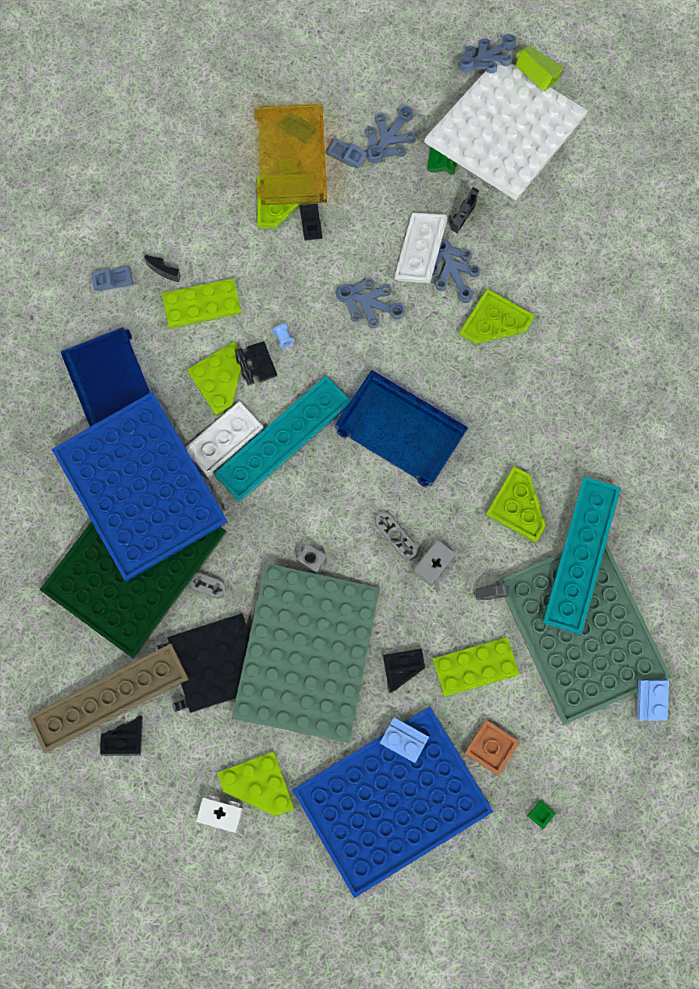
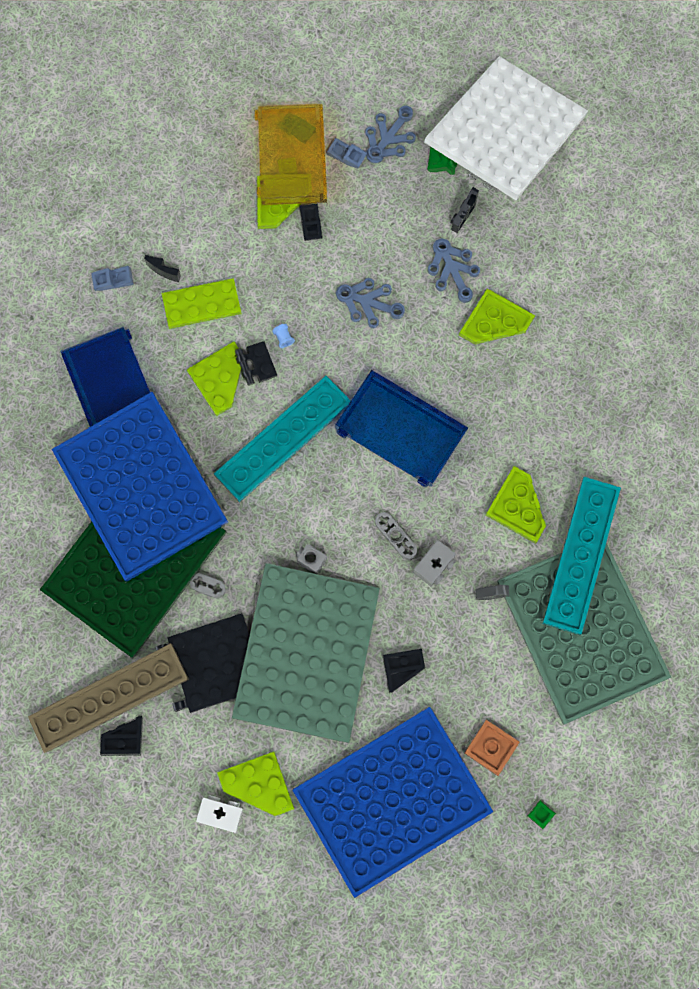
white tile [185,401,265,478] -> none
light blue plate [380,718,429,763] -> none
white tile [394,213,447,284] -> none
lime plate [432,637,520,697] -> none
sand blue plant [458,34,516,73] -> none
lime slope [515,46,565,91] -> none
light blue plate [637,679,669,721] -> none

